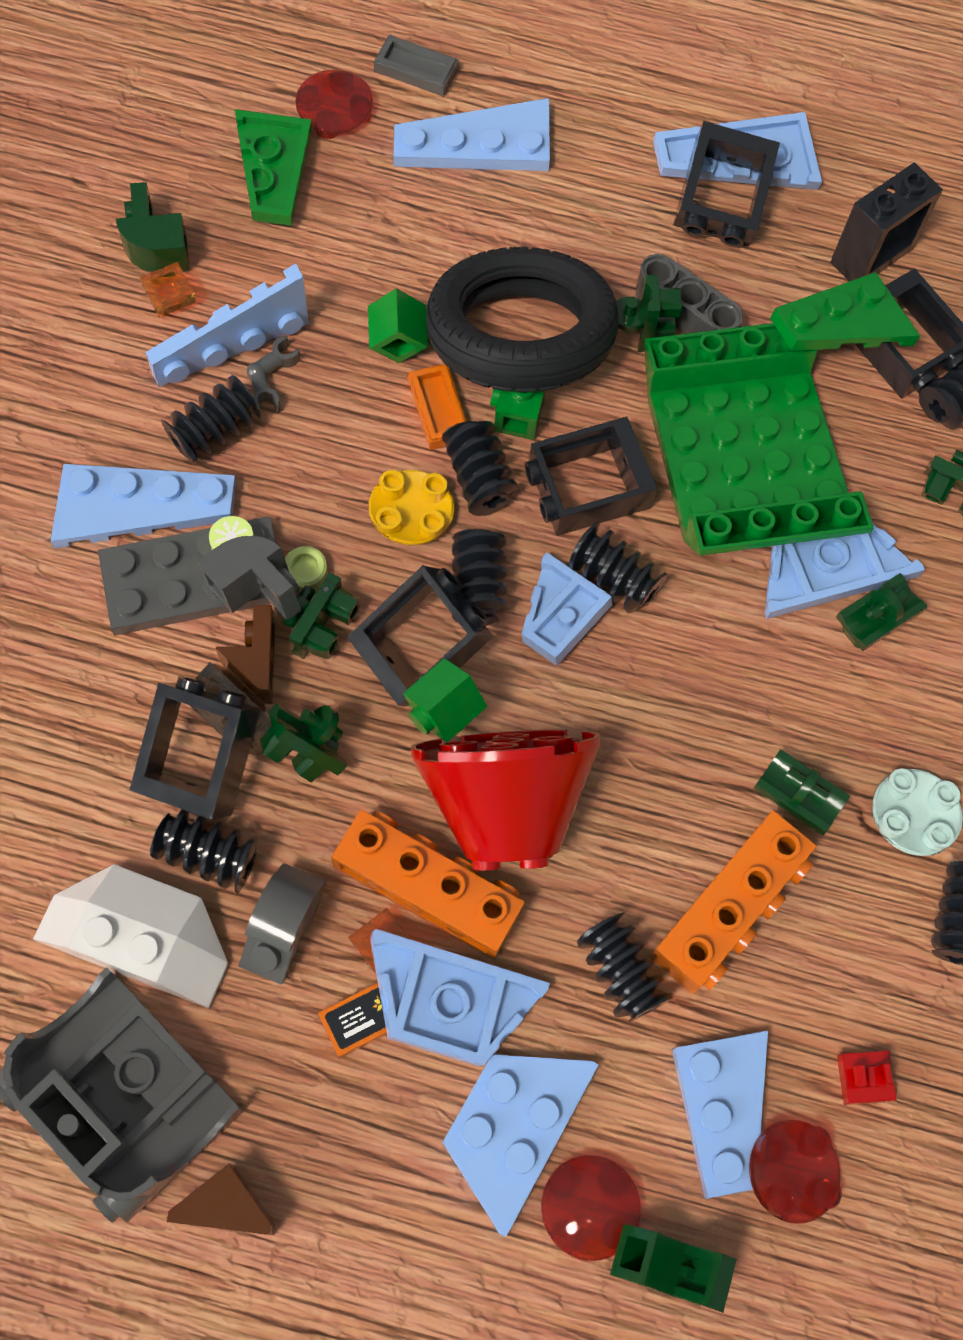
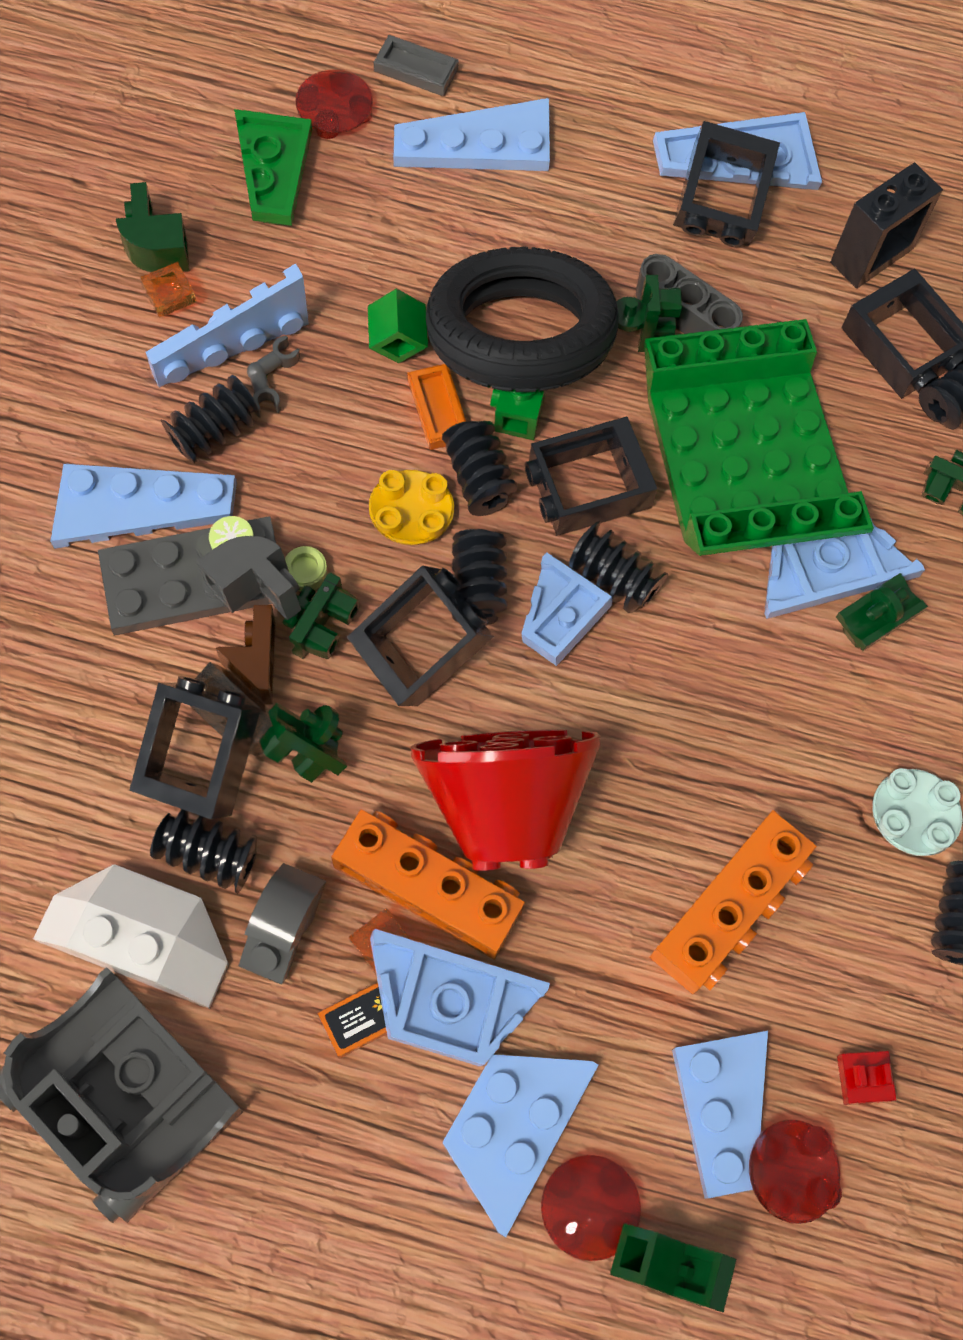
reddish brown slope [167,1164,275,1235] -> none
green brick [403,658,488,743] -> none
black piece [577,912,674,1022] -> none
dark green hips [754,749,850,835] -> none
green wing [770,272,920,351] -> none

